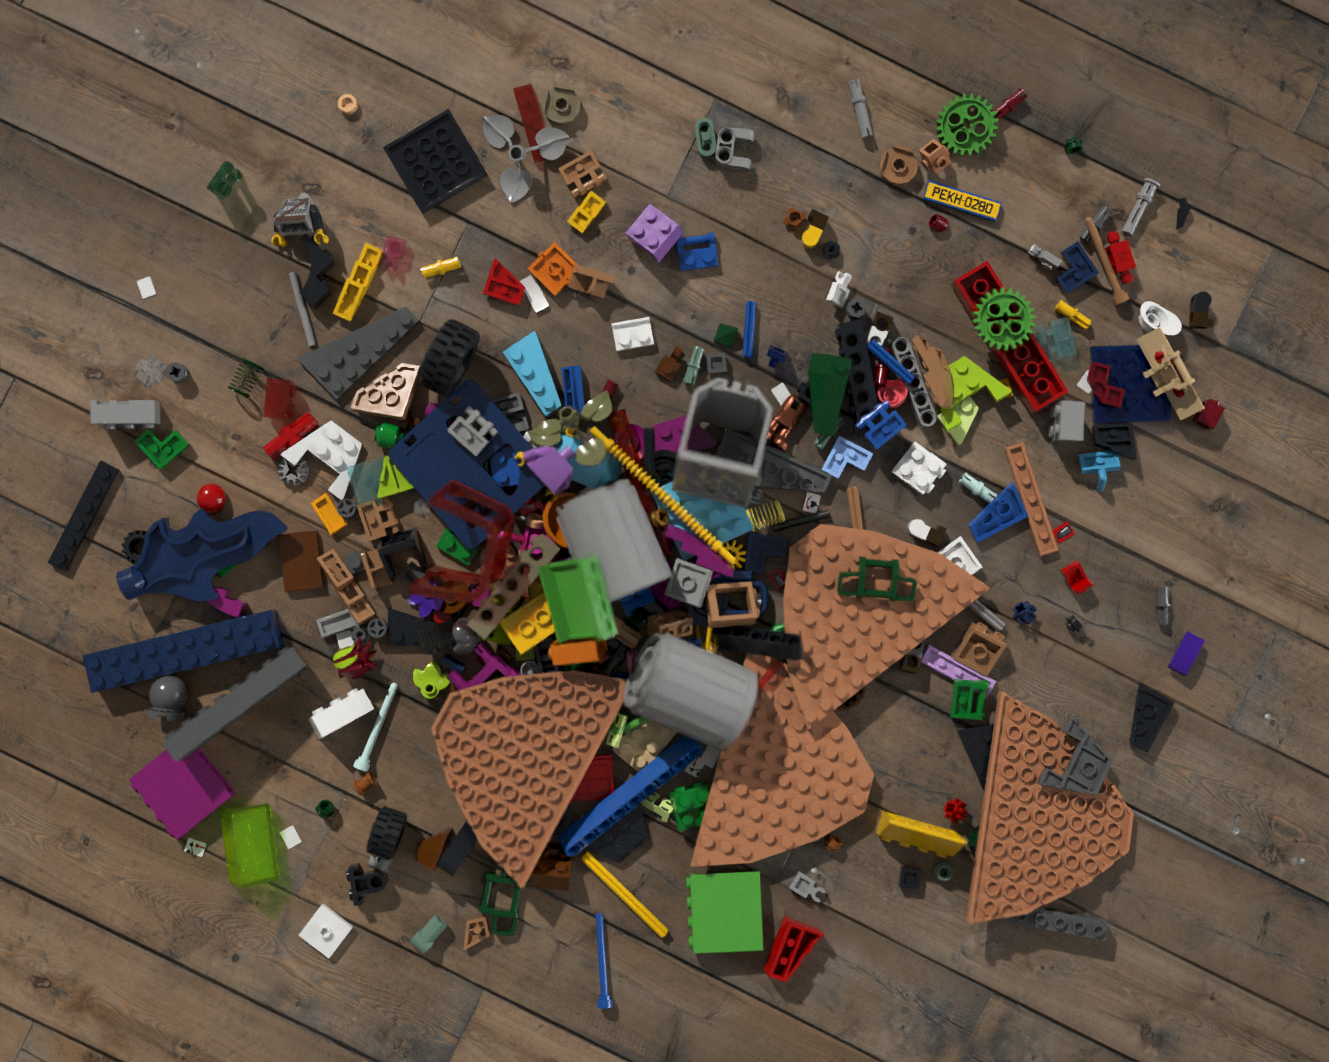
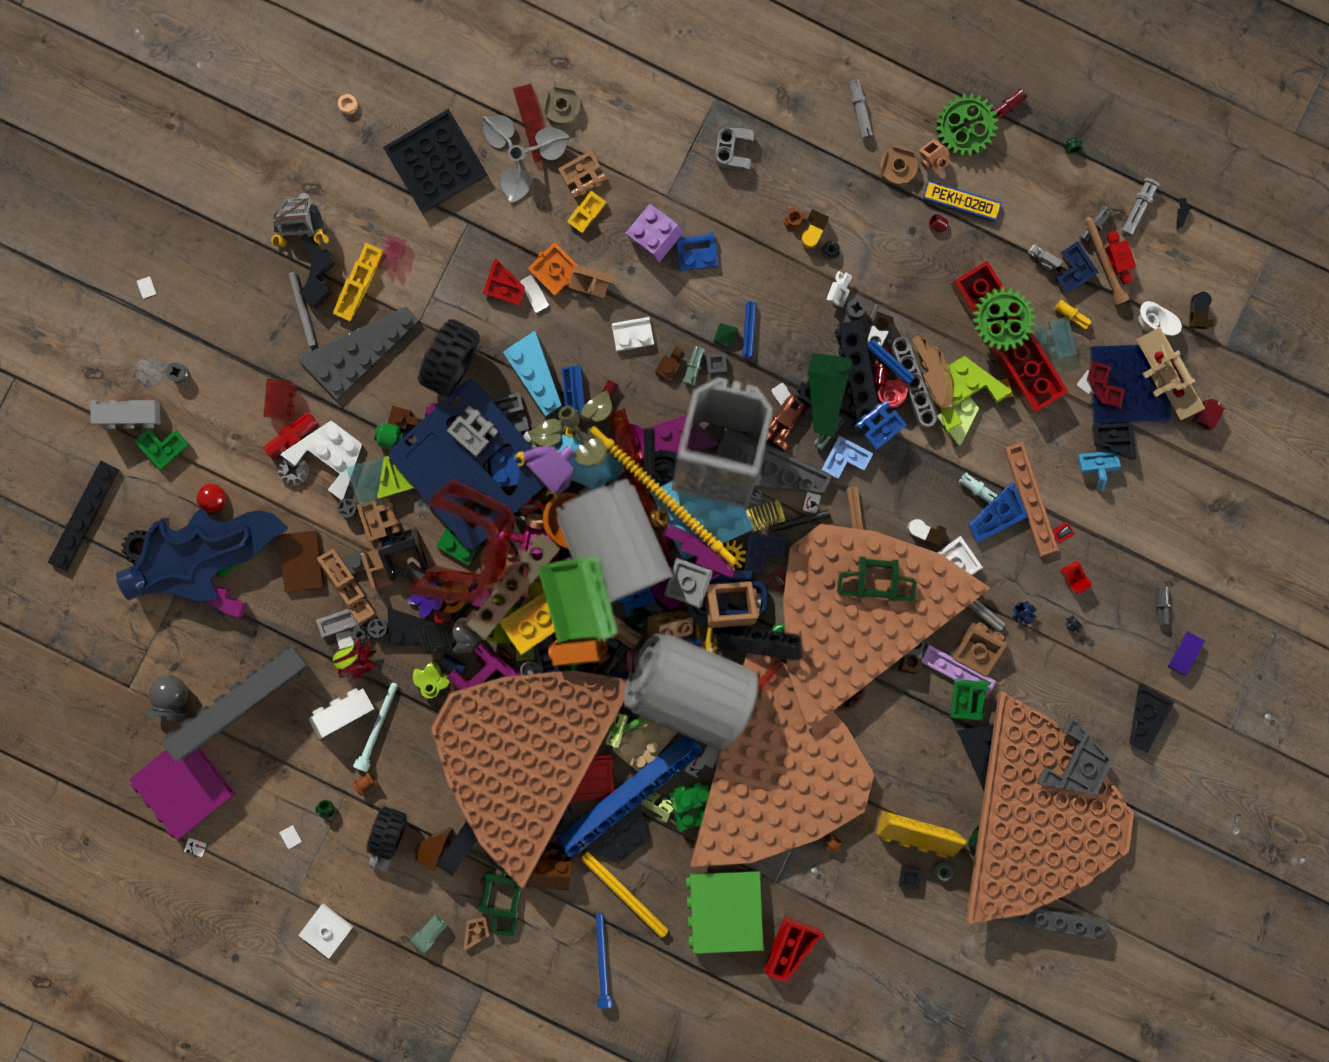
dark blue brick [82,609,285,693] -> none
clear green plate [206,161,243,200] -> none
clear neon green windscreen [220,803,280,888] -> none
dark green piece [227,357,264,398] -> none
light orange tile [310,493,348,535] -> none
black pin [346,863,389,906] -> none
plate [350,363,421,420] -> none
yellow pin [421,256,461,279] -> none
sand green plate [695,118,716,158] -> none
clear blue tile [767,345,788,368] -> none
light grey plate [789,871,826,902] -> none
white plate [891,441,946,495] -> none
red gear [943,798,968,824] -> none
light grey brick [1048,401,1085,443] -> none

